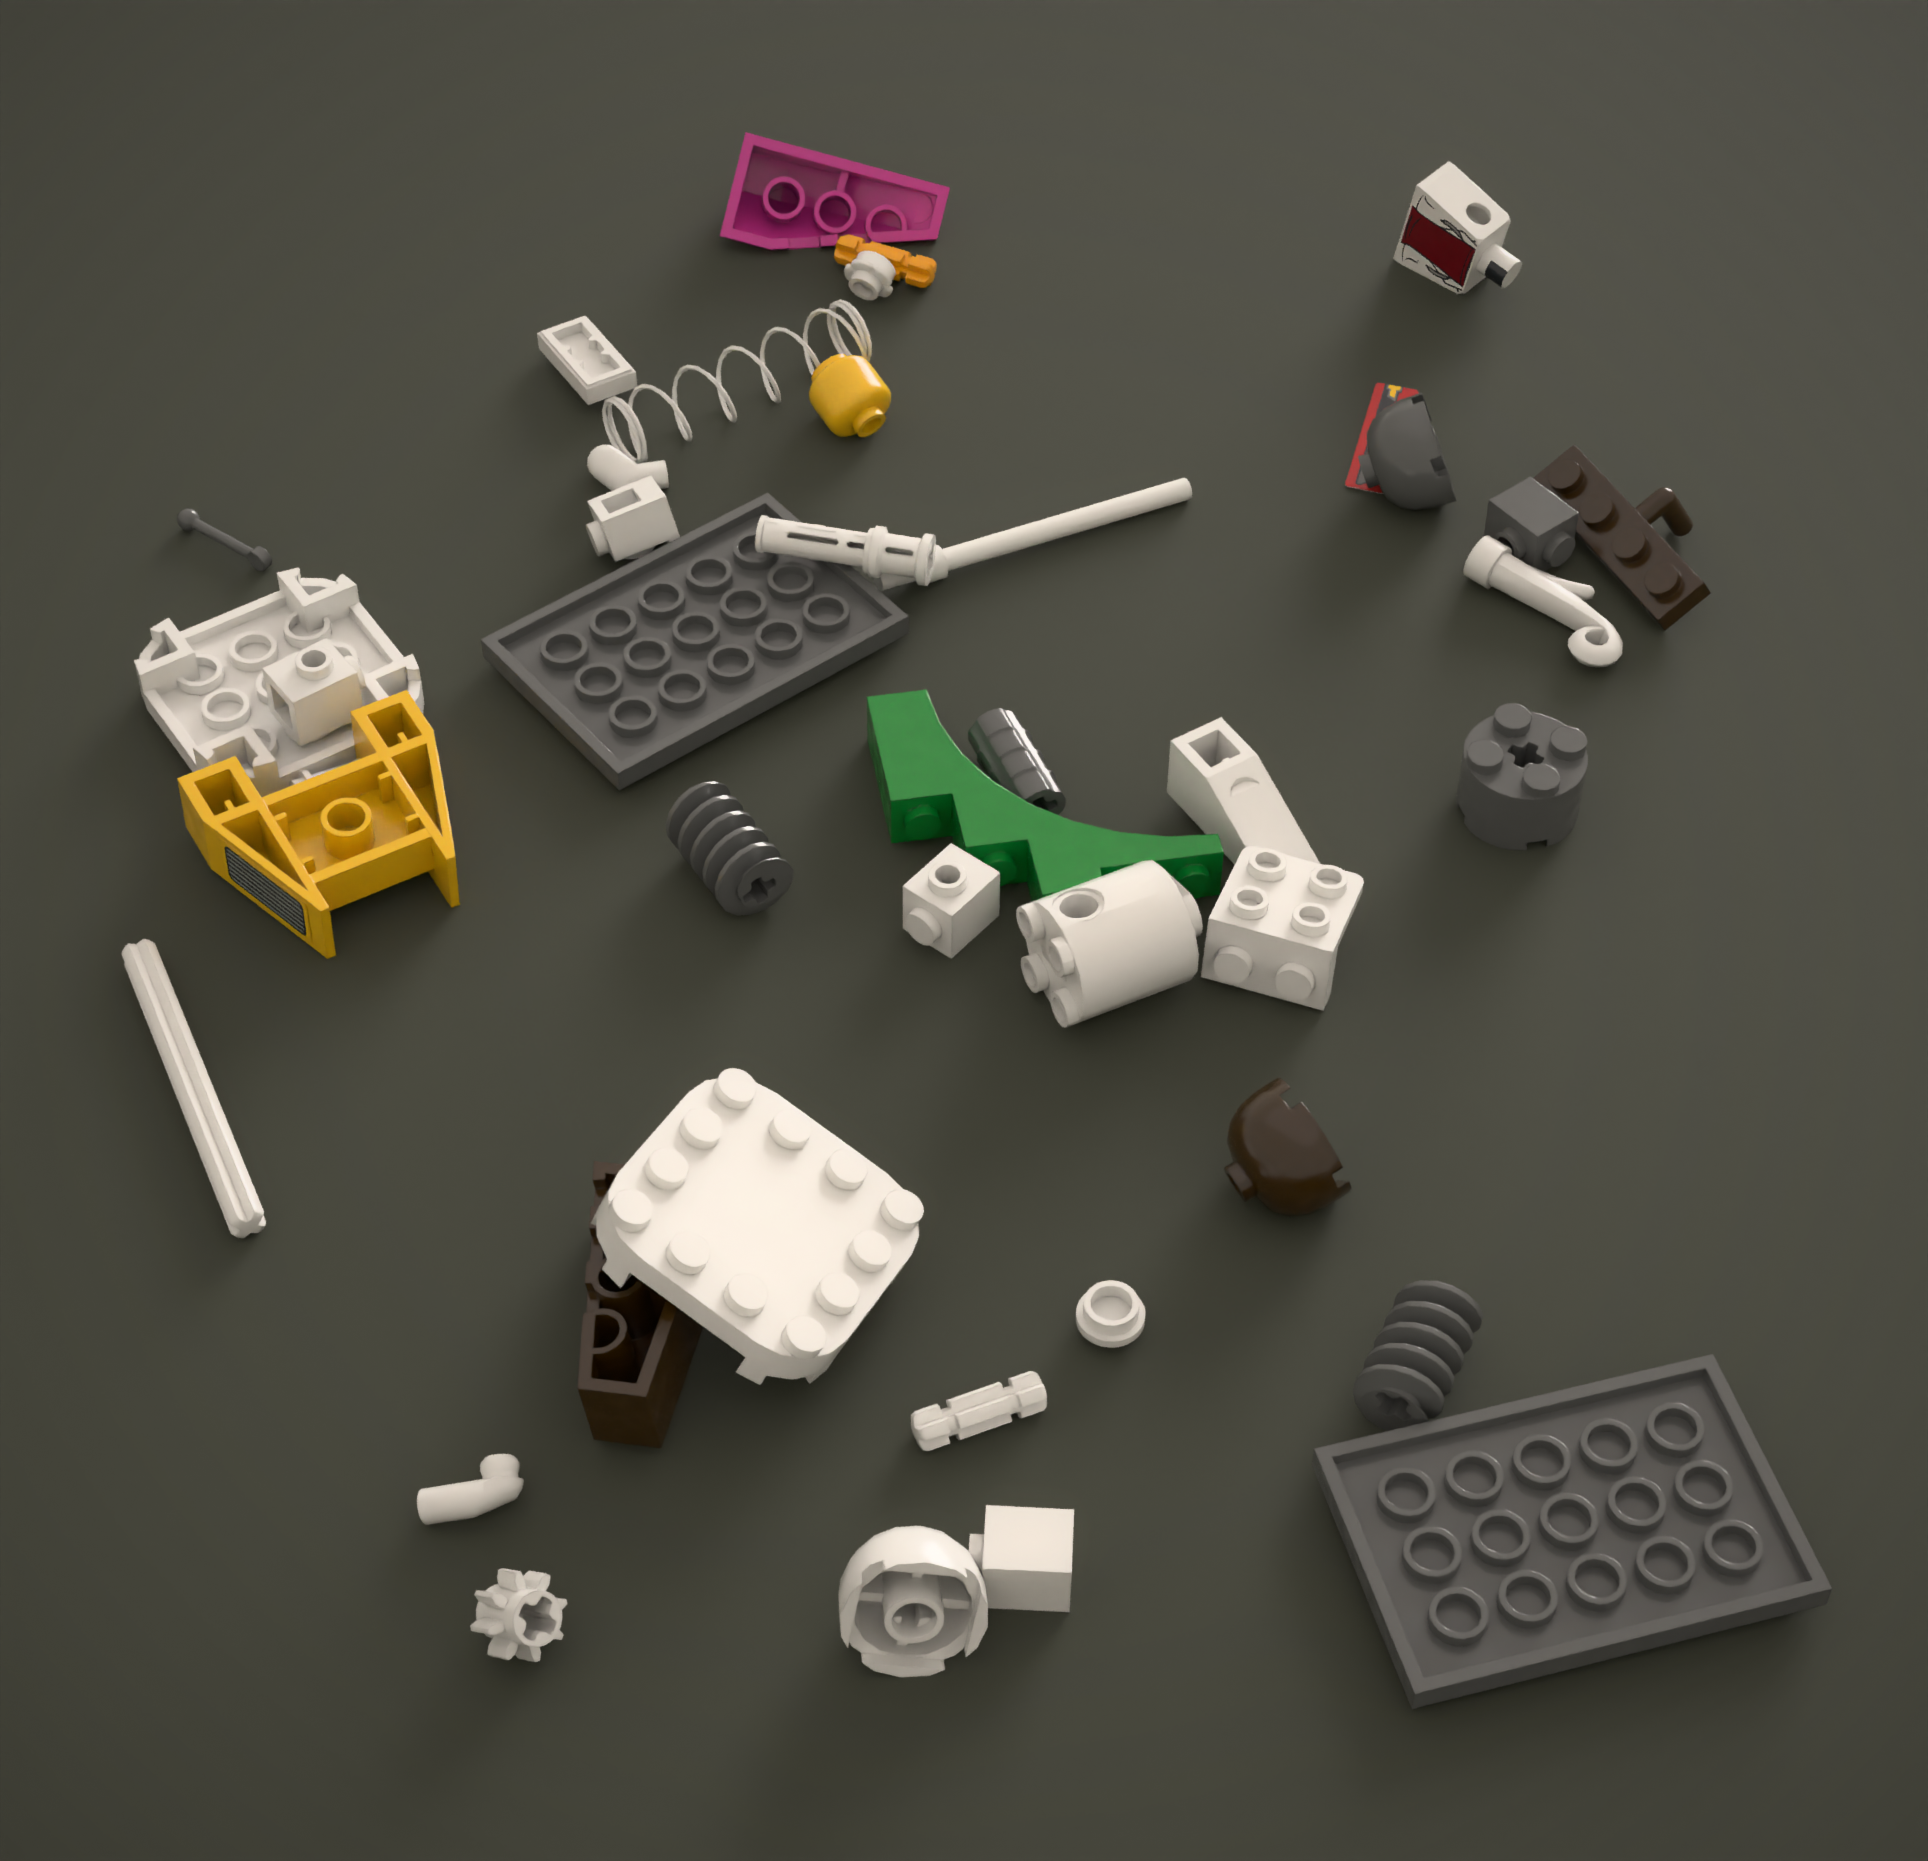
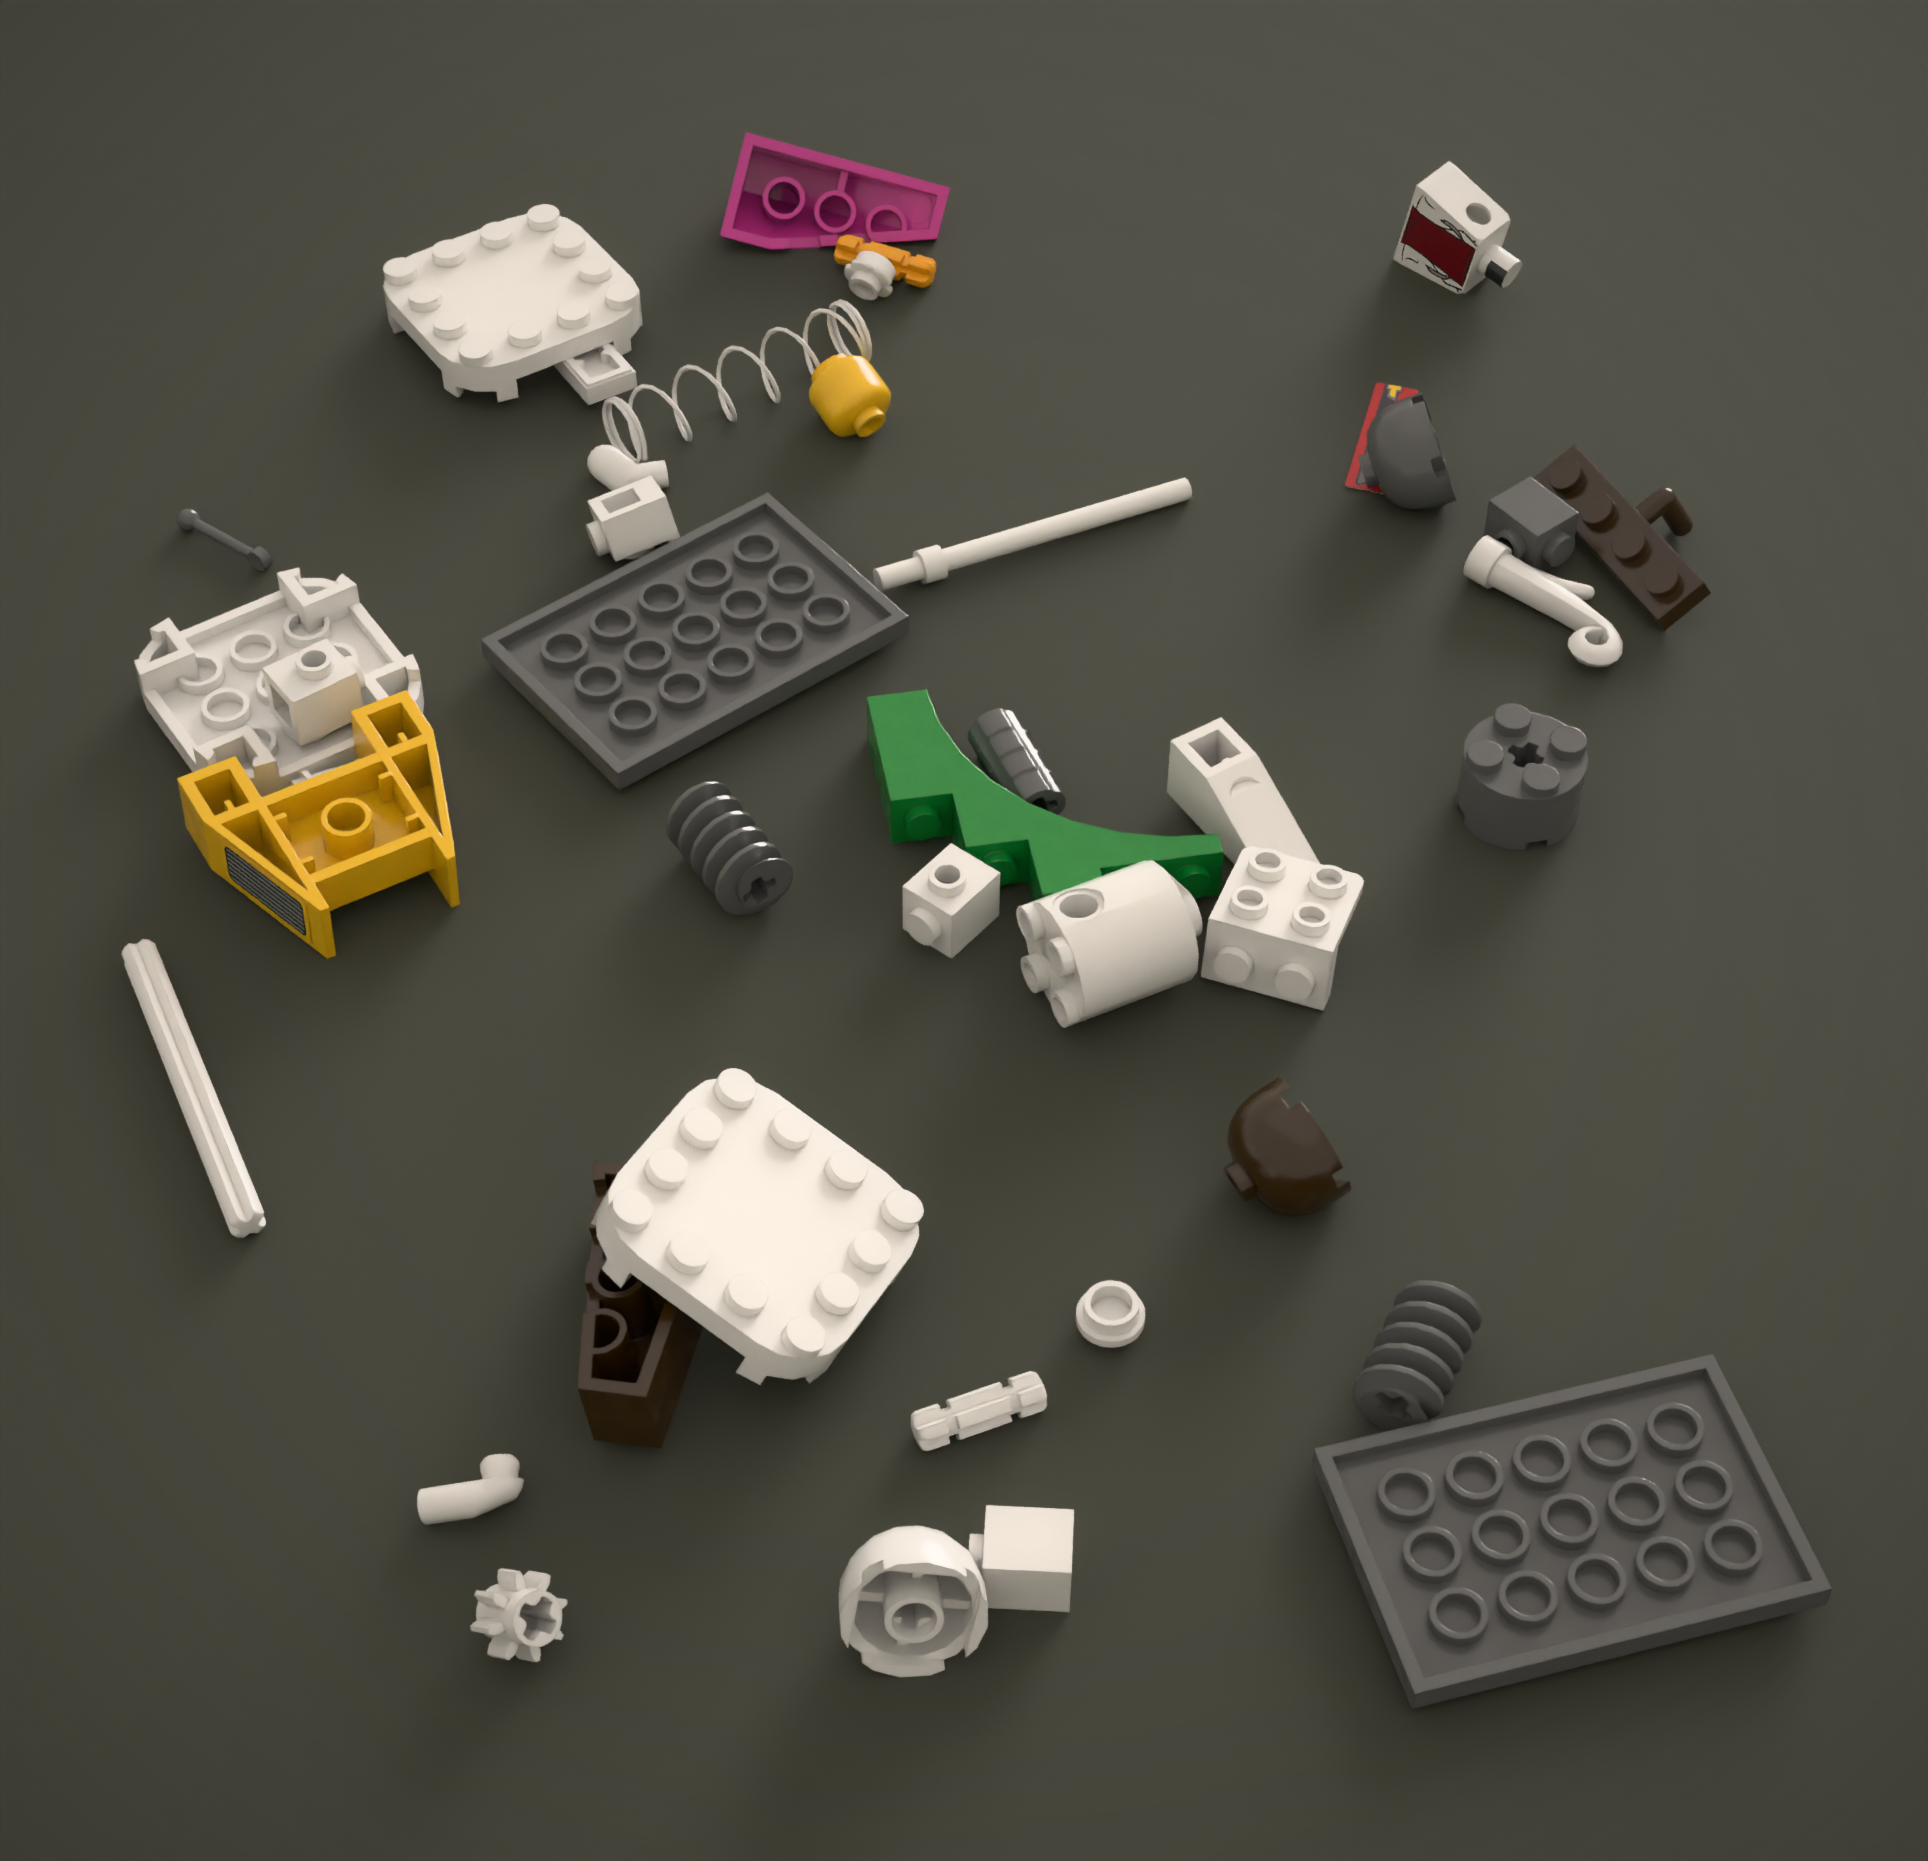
white pin [755,515,936,586] -> none
none -> white plate [383,204,643,402]

